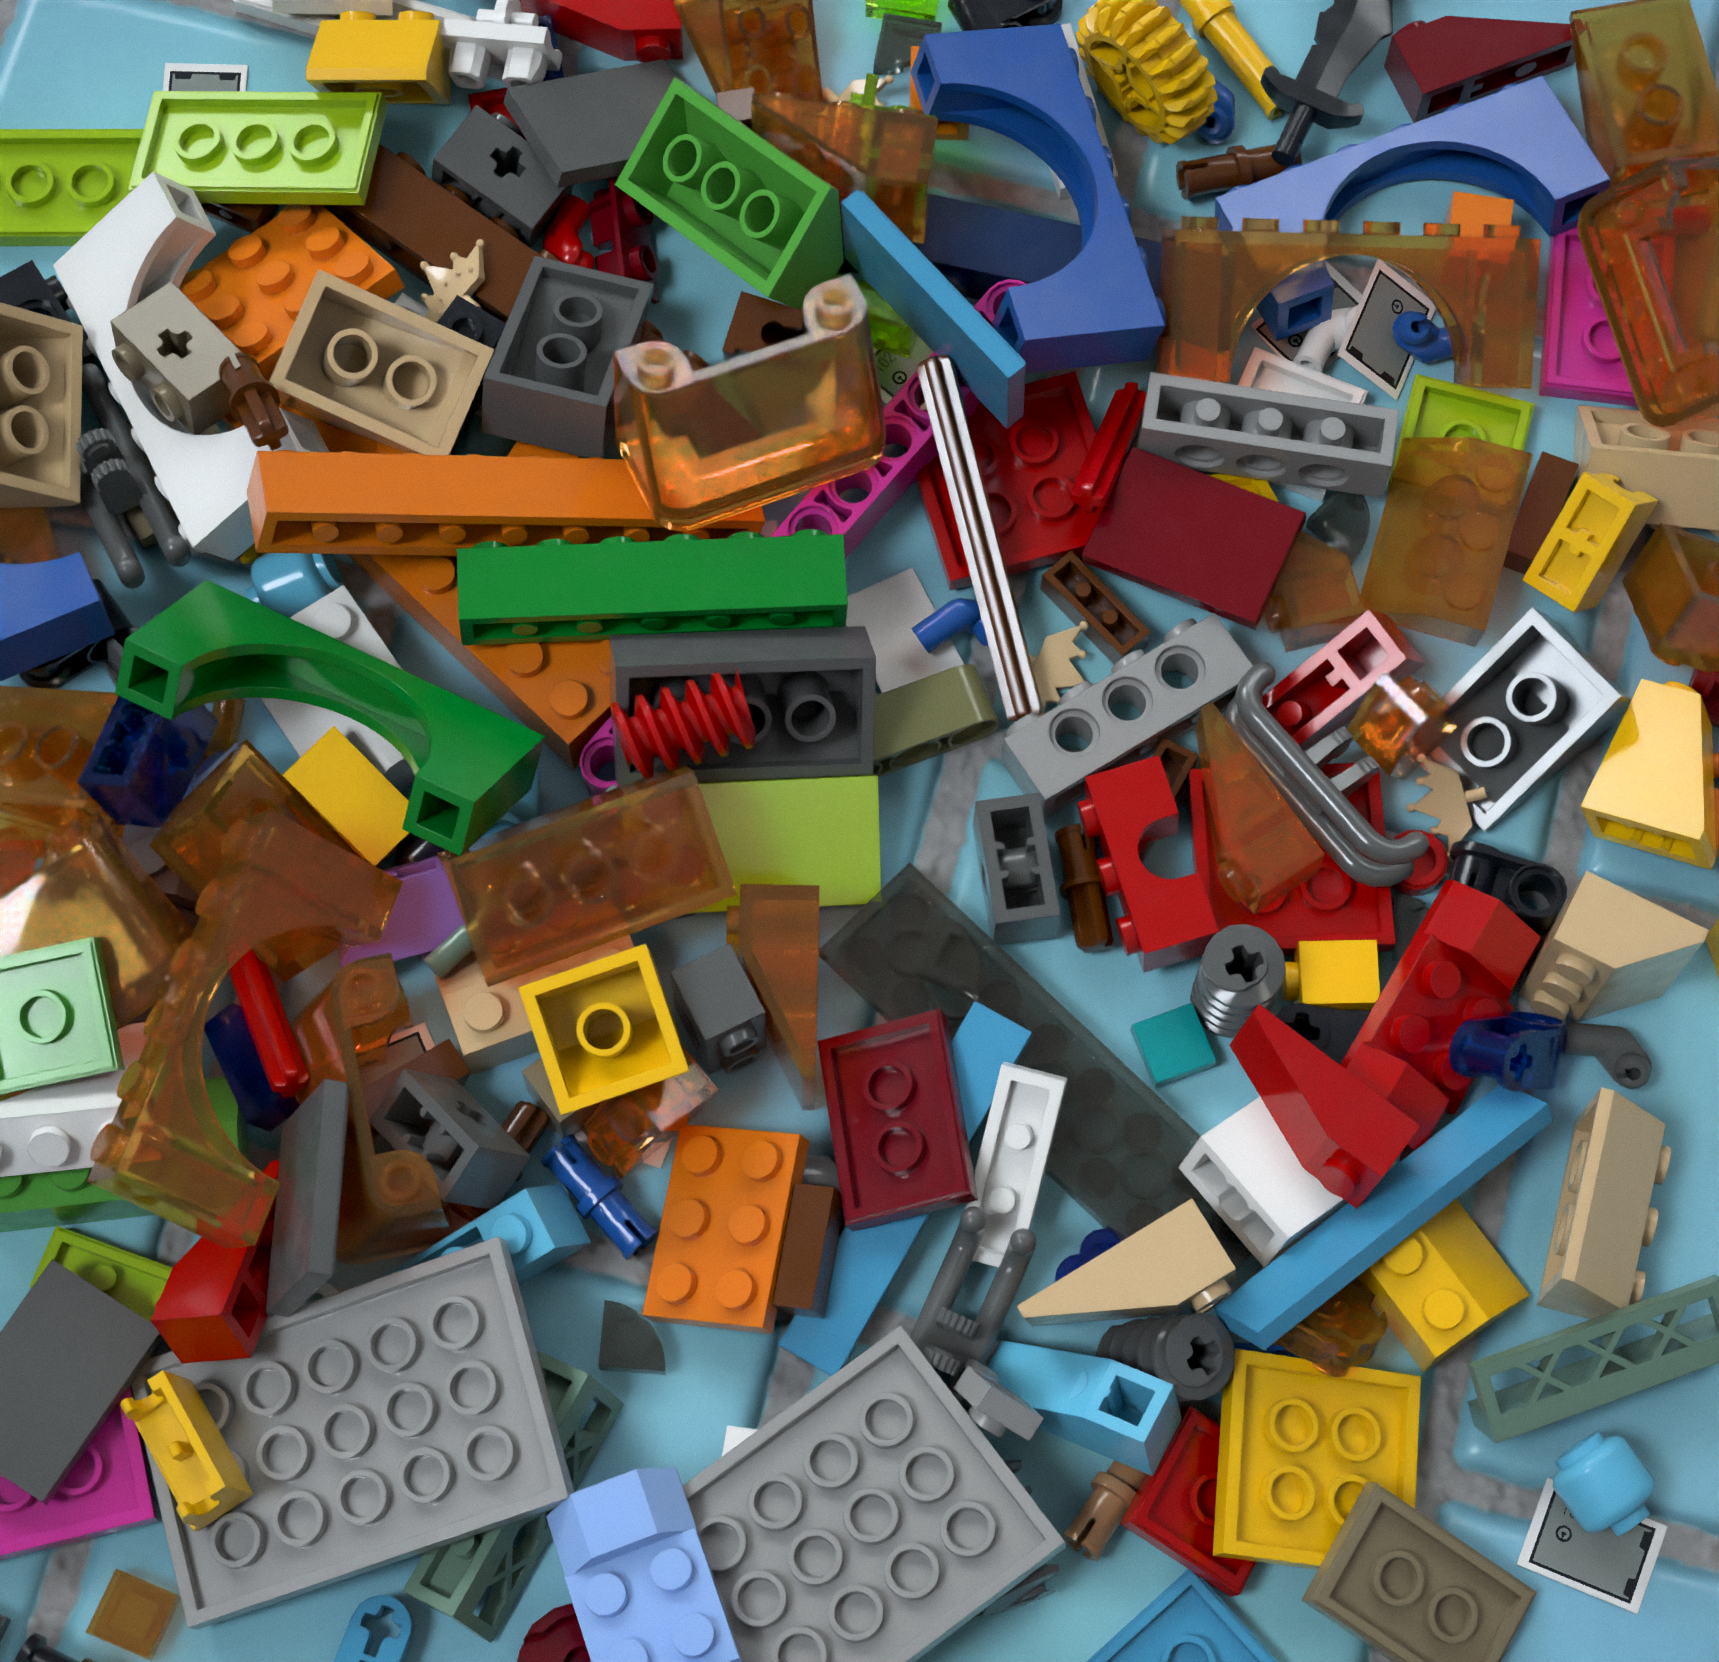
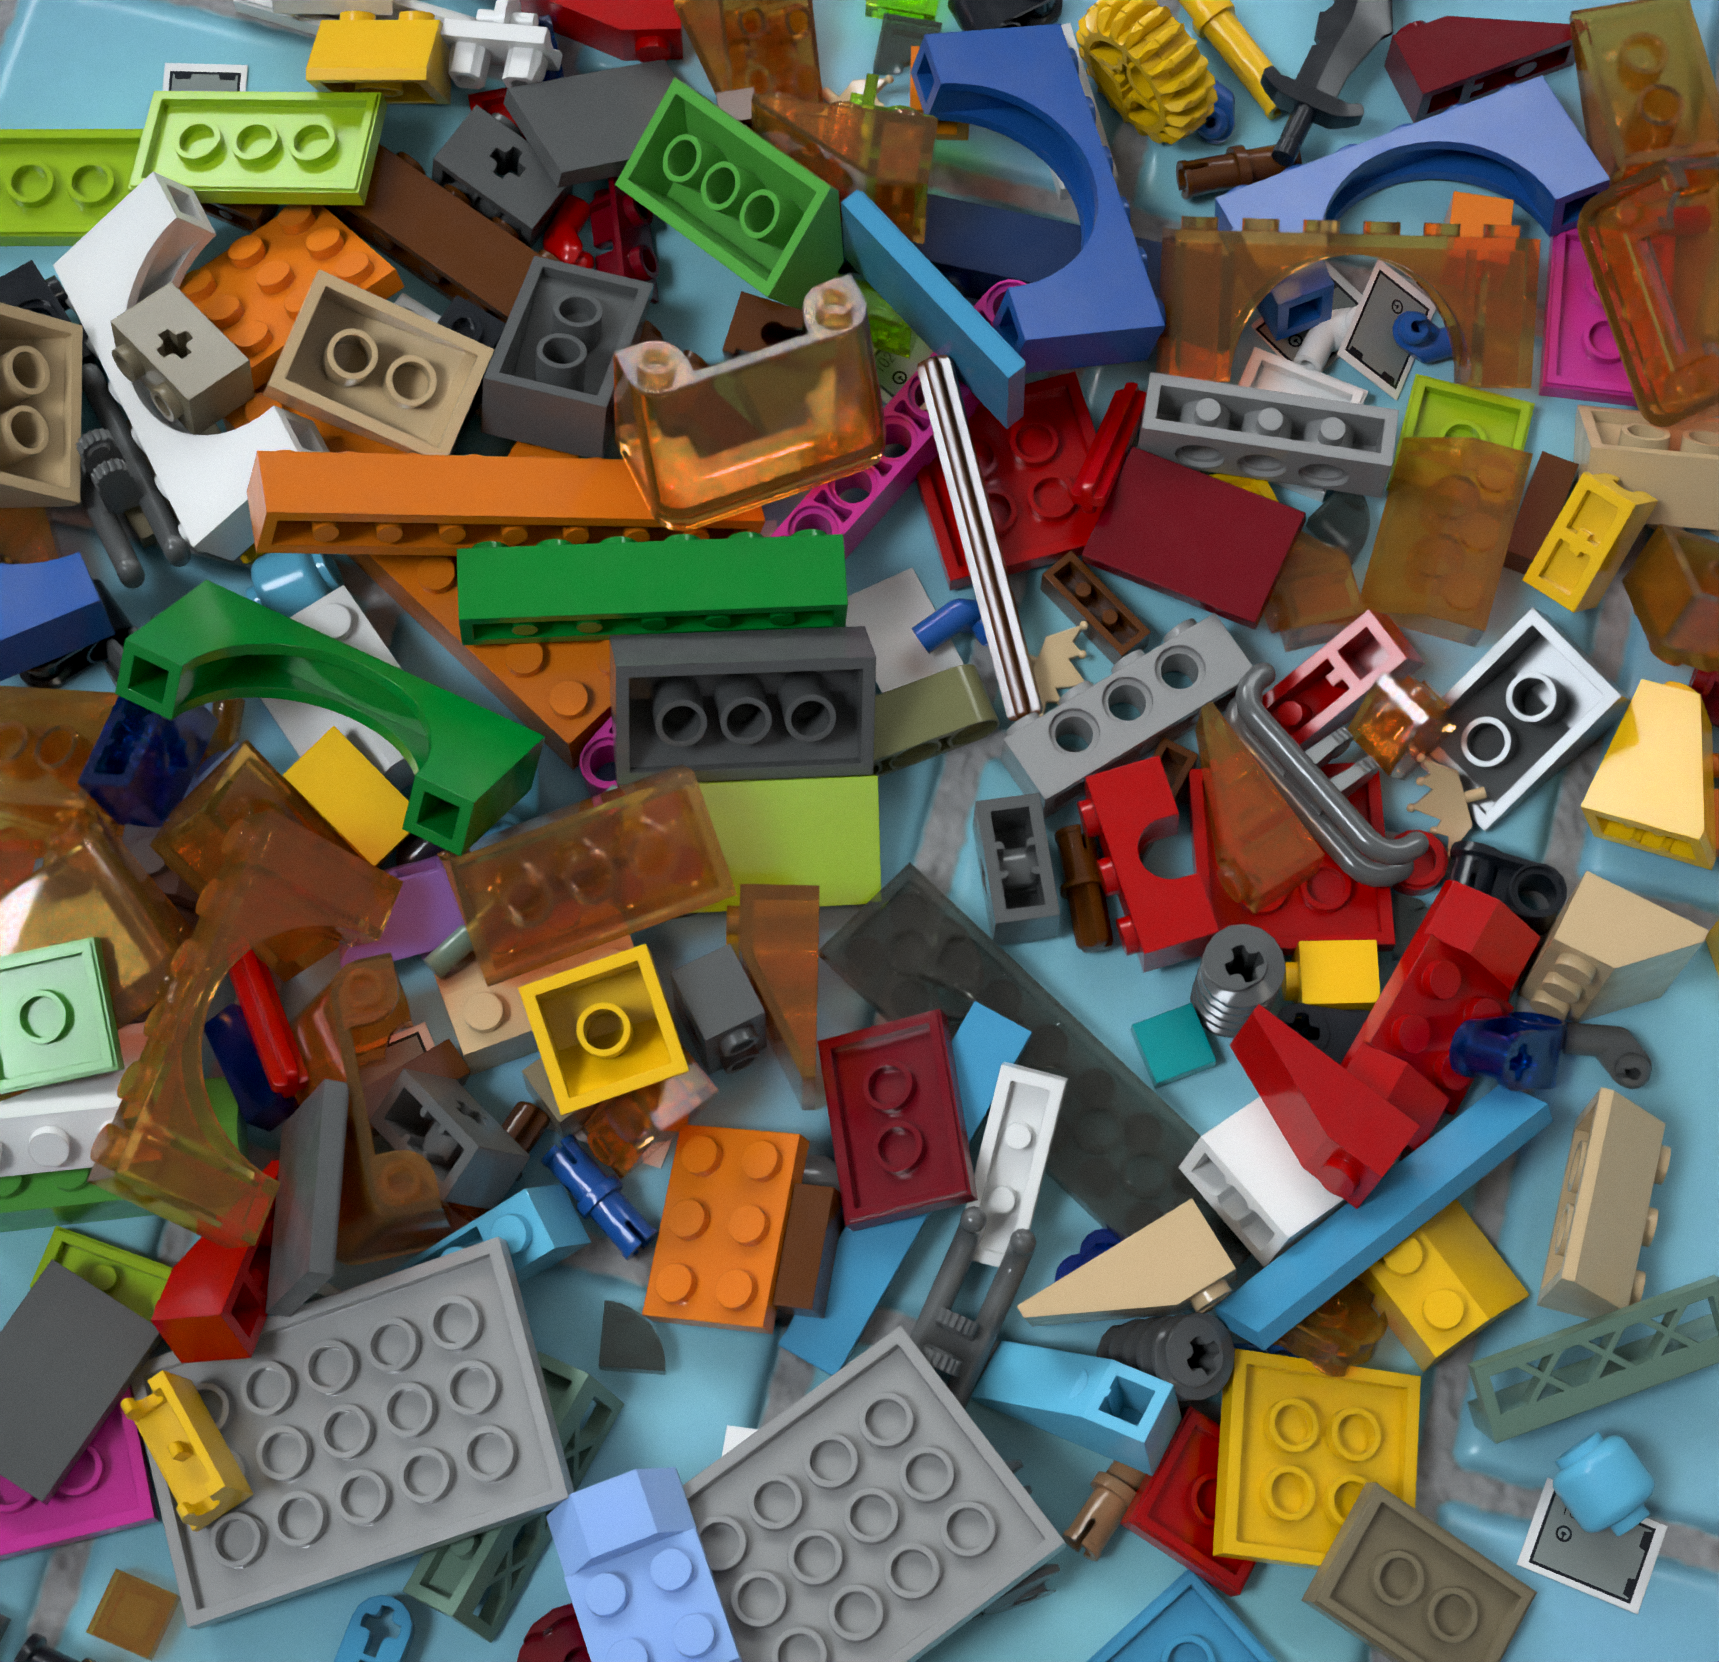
reddish brown axle [218,352,289,451] -> none
tan piece [420,239,485,323] -> none
red piece [610,667,756,779] -> none
light grey plate [949,1359,1044,1441] -> none

